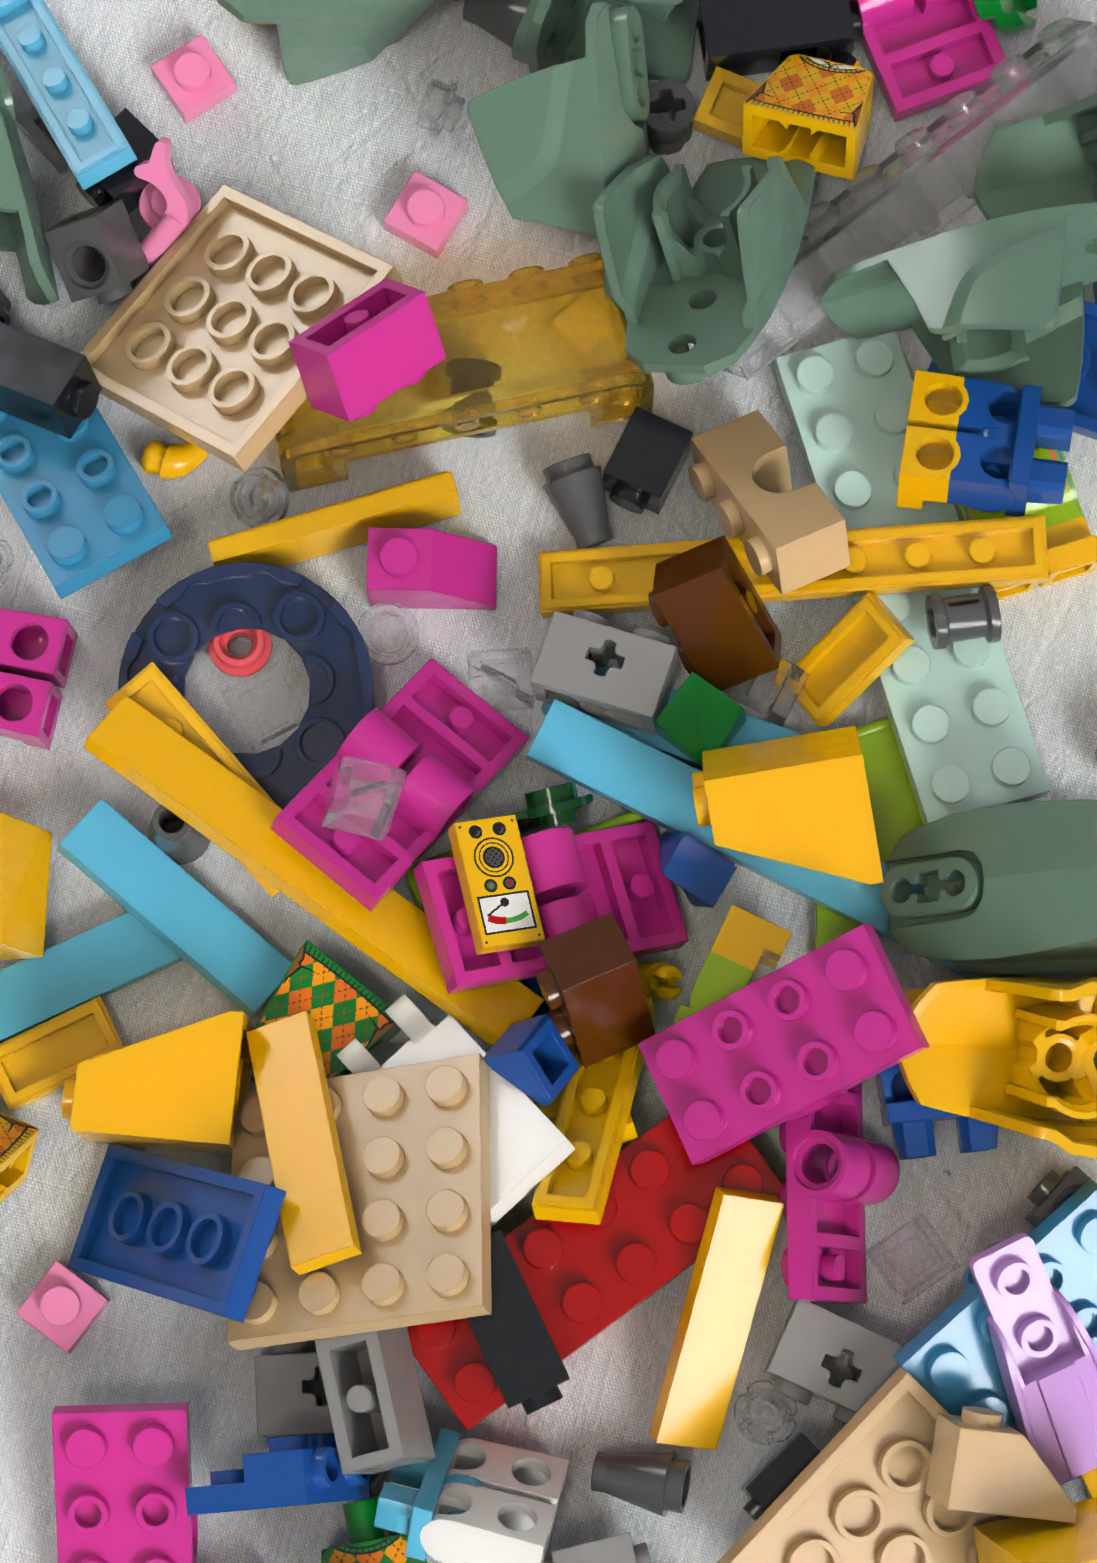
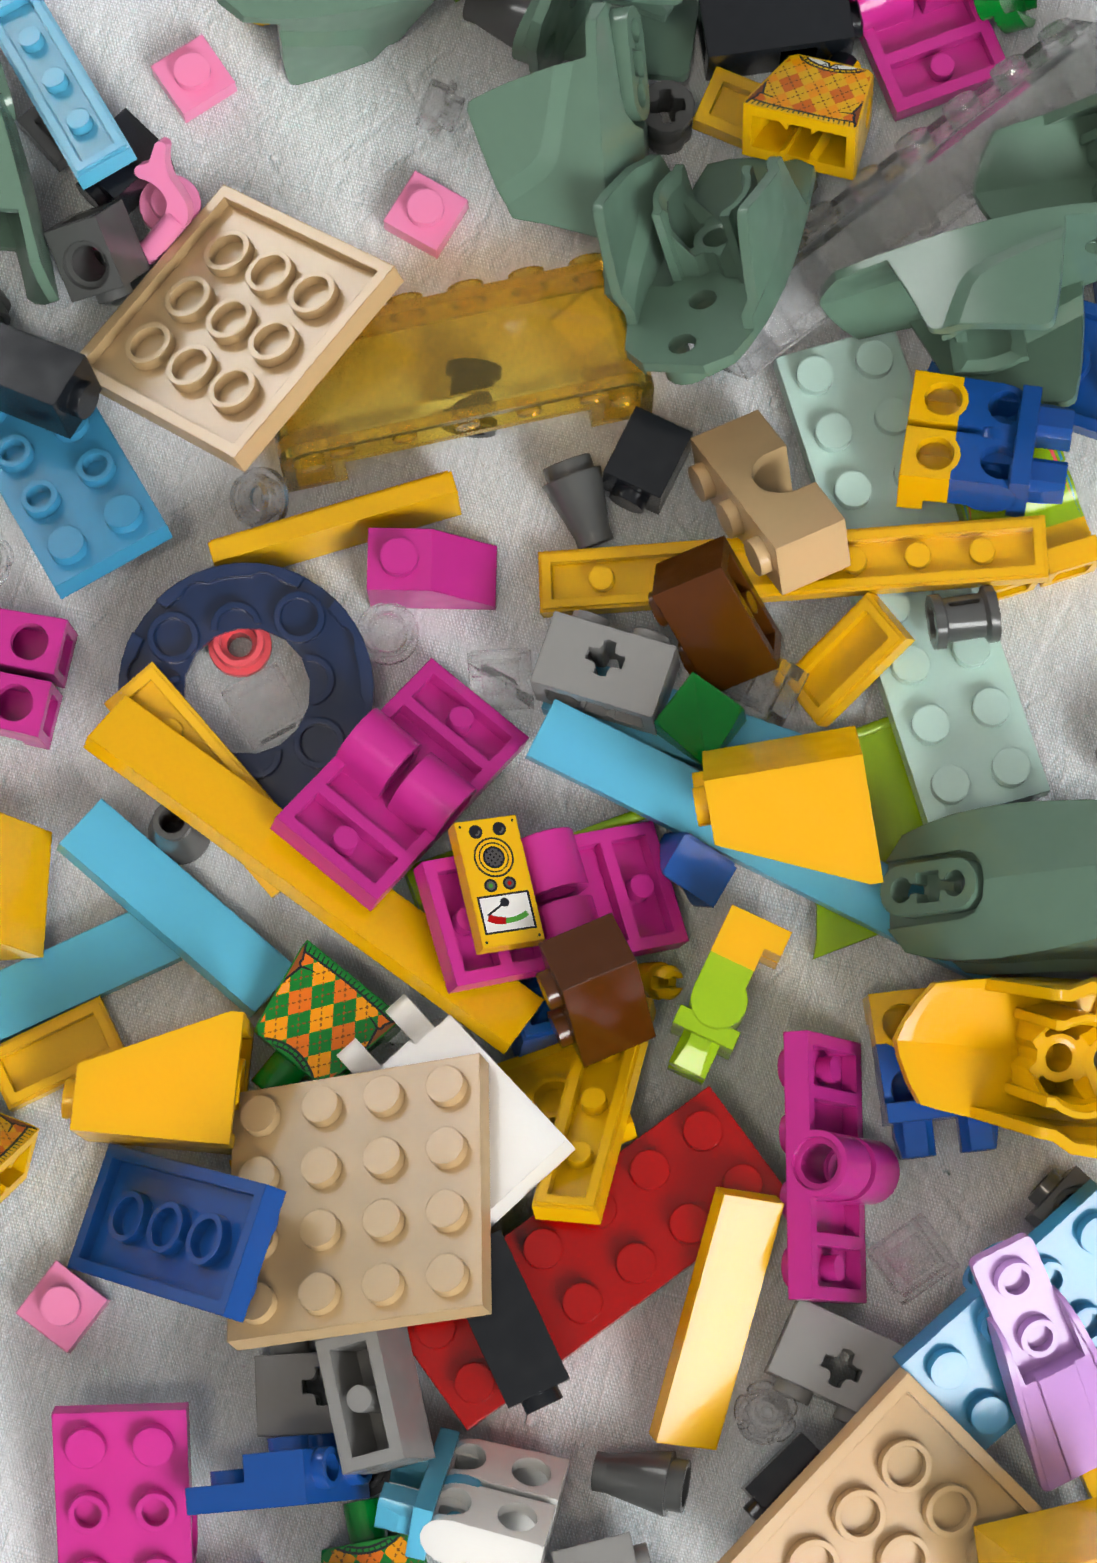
yellow arm [141,440,209,479] -> none
yellow tile [246,1011,362,1275] -> none
dark pink brick [288,278,447,422] -> none
clear slope [322,755,406,840] -> none
blue slope [483,1014,580,1106] -> none
dark green plate [500,782,594,833] -> none
dark pink plate [638,924,930,1165] -> none
tan slope [925,1406,1077,1523] -> none

